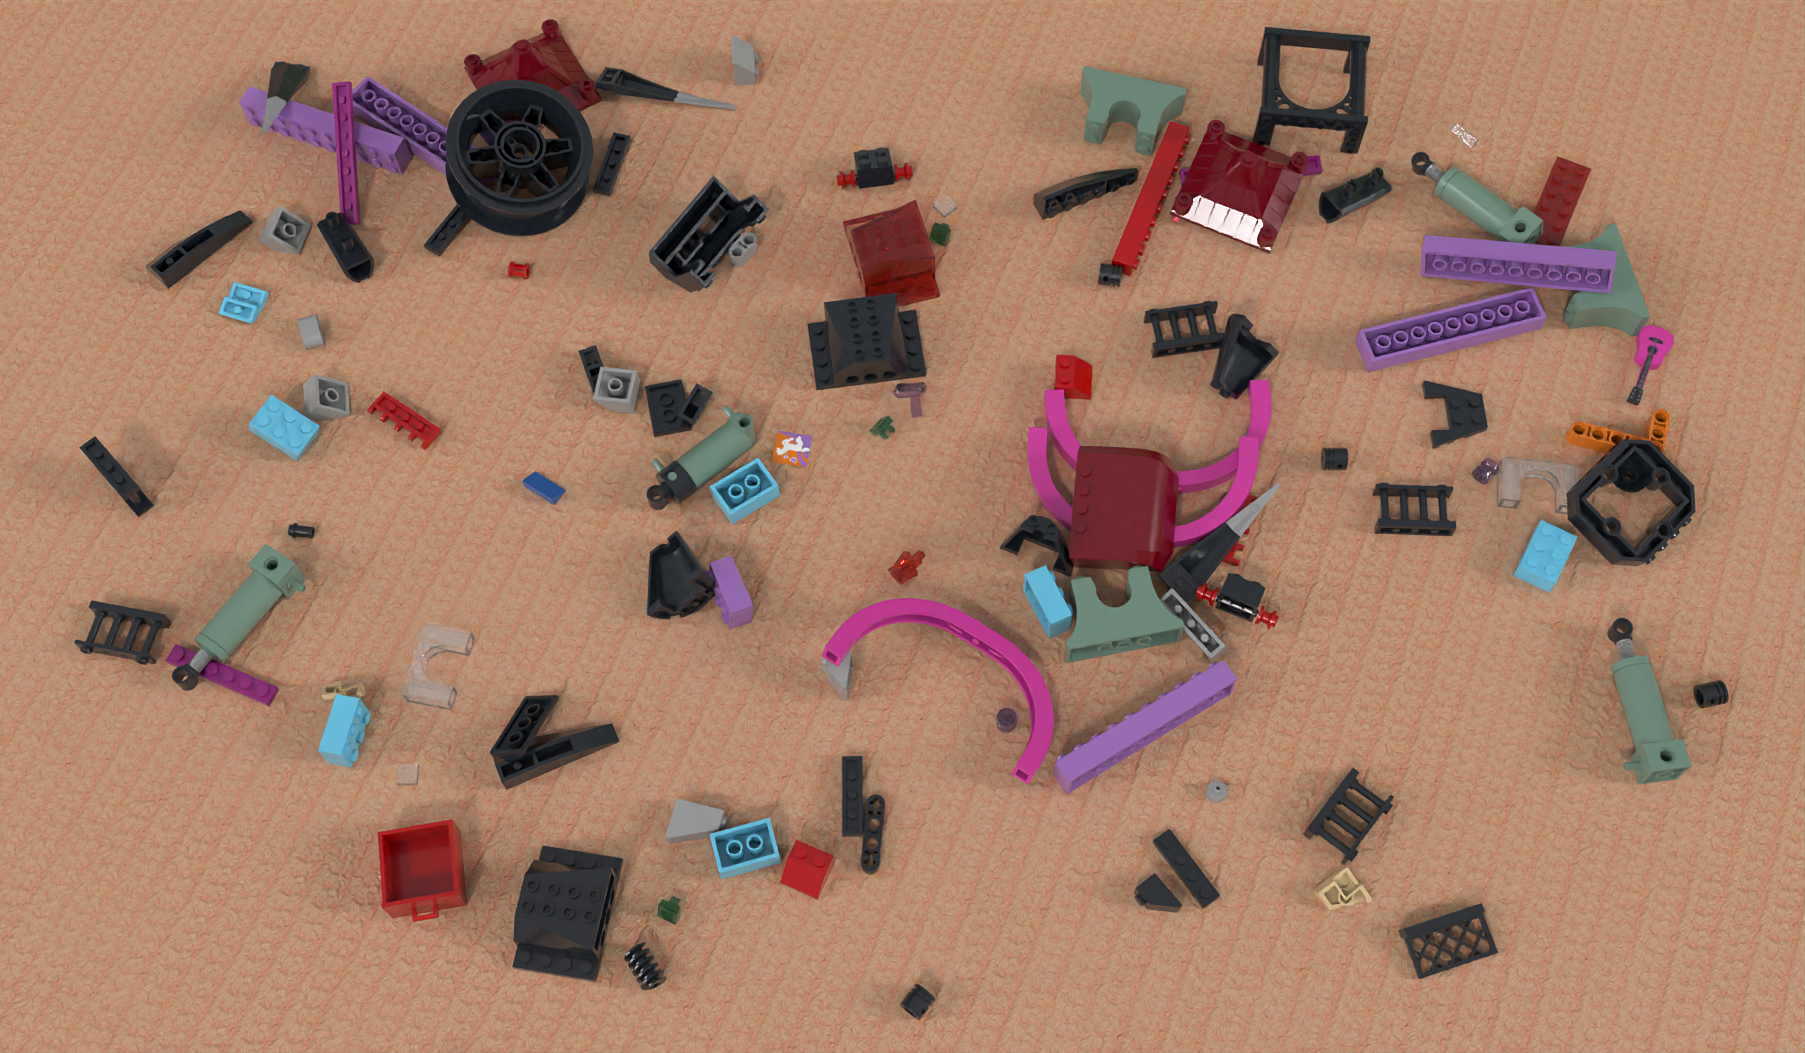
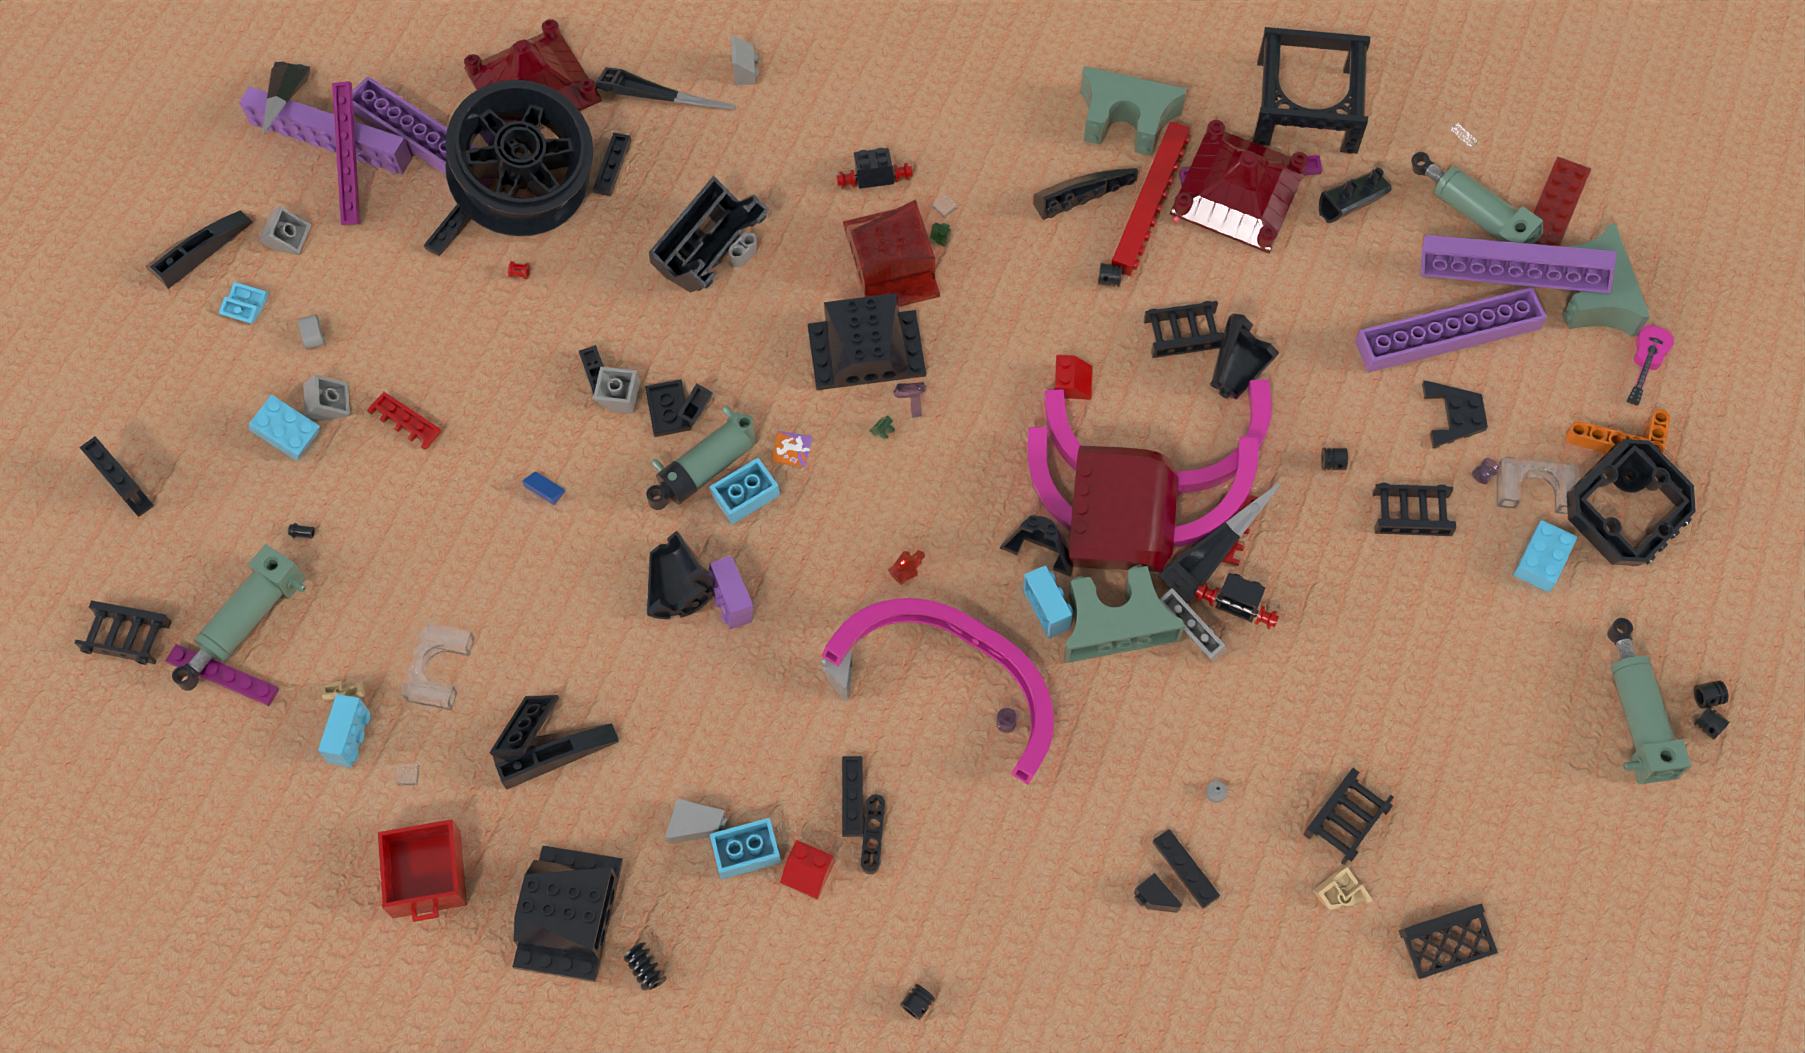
black piece [317,212,374,283] -> none
clear green tile [657,896,681,925] -> none
medium lavender brick [1053,660,1238,794] -> none
none -> black piece [1694,706,1730,740]

